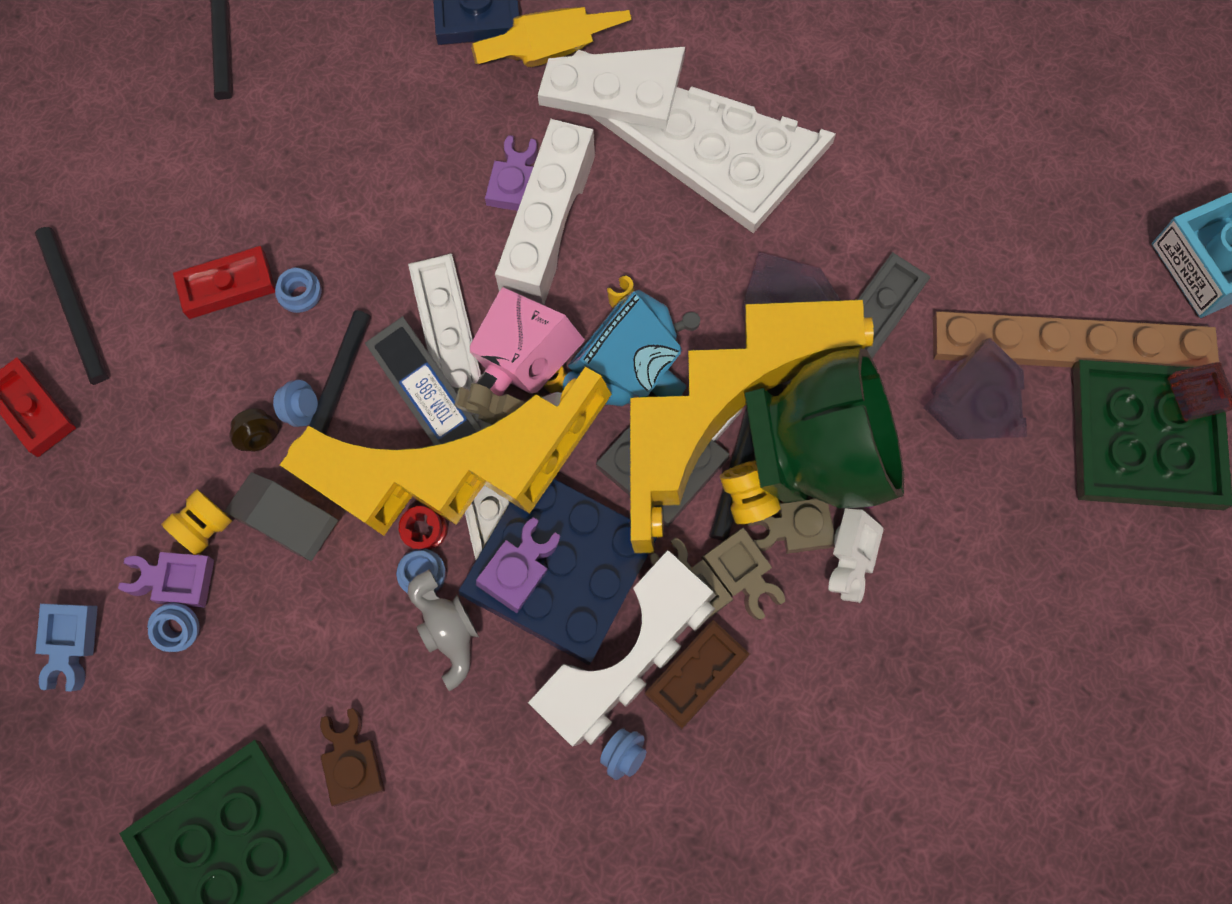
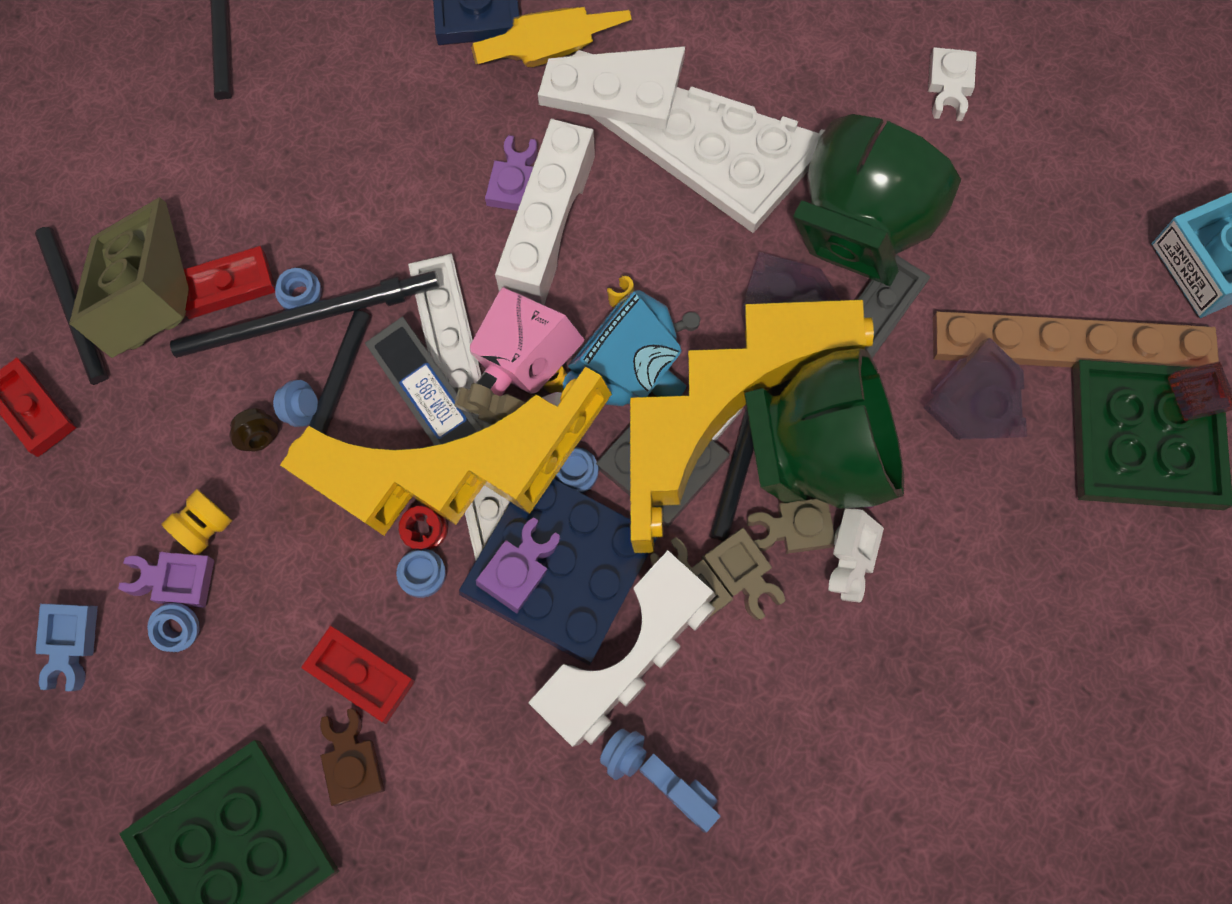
dark grey slope [224,472,338,561] -> none
light grey piece [408,569,479,691] -> none
reddish brown plate [645,620,750,730] -> none
yellow wheel [720,461,781,524] -> none
none -> olive slope [69,197,189,358]
none -> black bar [170,271,440,358]
none -> red plate [301,625,415,724]
none -> medium blue plate [554,447,599,493]
none -> medium blue plate [639,753,721,833]
none -> dark green plate [793,114,961,287]
none -> white plate [928,47,976,121]

